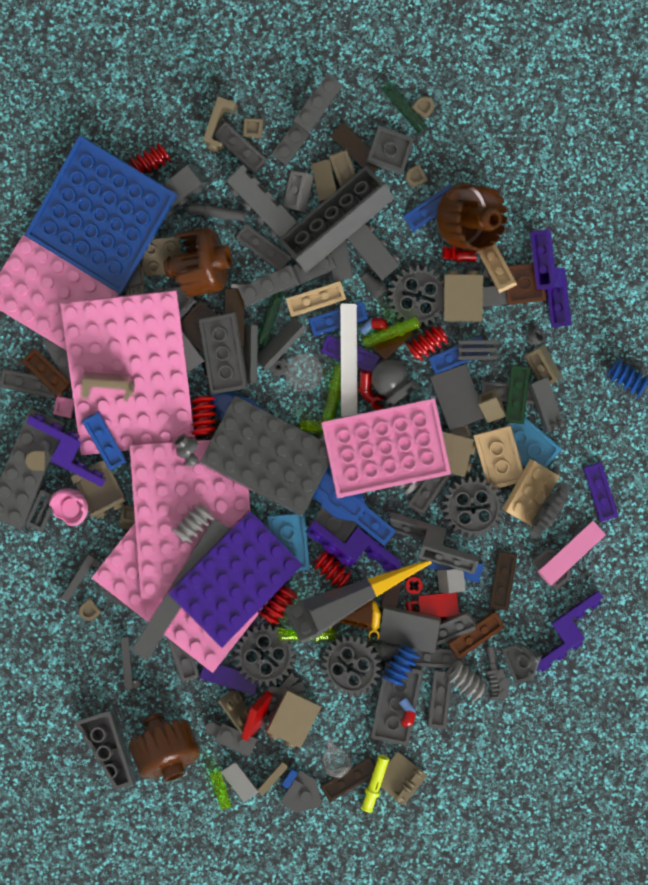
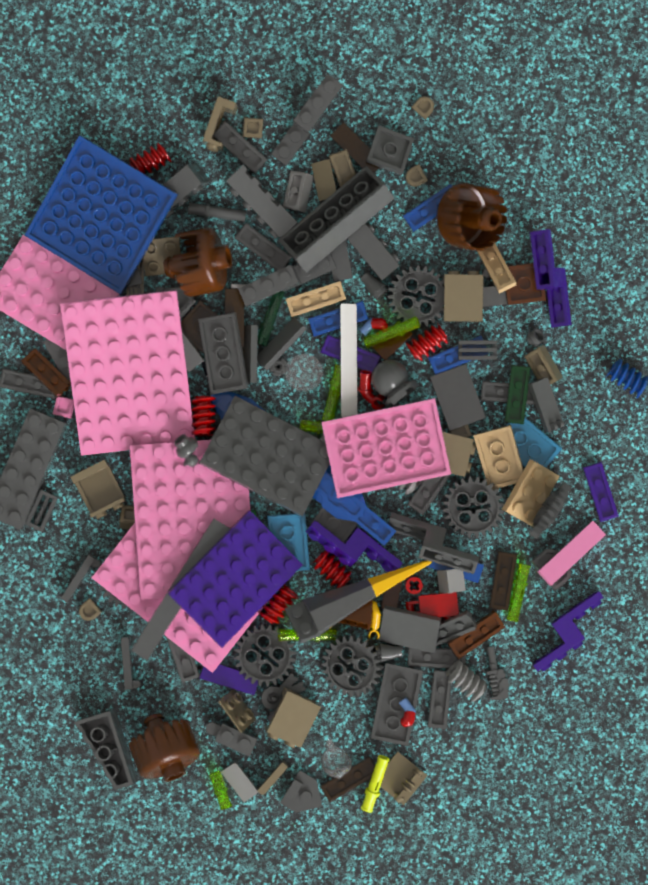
dark purple bracket [26,413,106,487] -> none
dark tan tile [26,451,46,471] -> none
bright pink piece [49,488,88,526] -> none
dark tan panel [81,372,135,401] -> none
blue tile [82,411,127,471] -> none
light grey piece [171,503,214,544] -> none
red tile [241,691,273,741] -> none
blue tile [282,767,298,789] -> none
clear green pin [381,81,427,133] -> none
blue piece [381,643,420,686] -> none
red piece [442,246,477,264] -> none
dark tan brick [478,389,506,423] -> none
dark grey plate [502,642,542,684] -> none
none -> clear neon green pin [506,563,531,622]

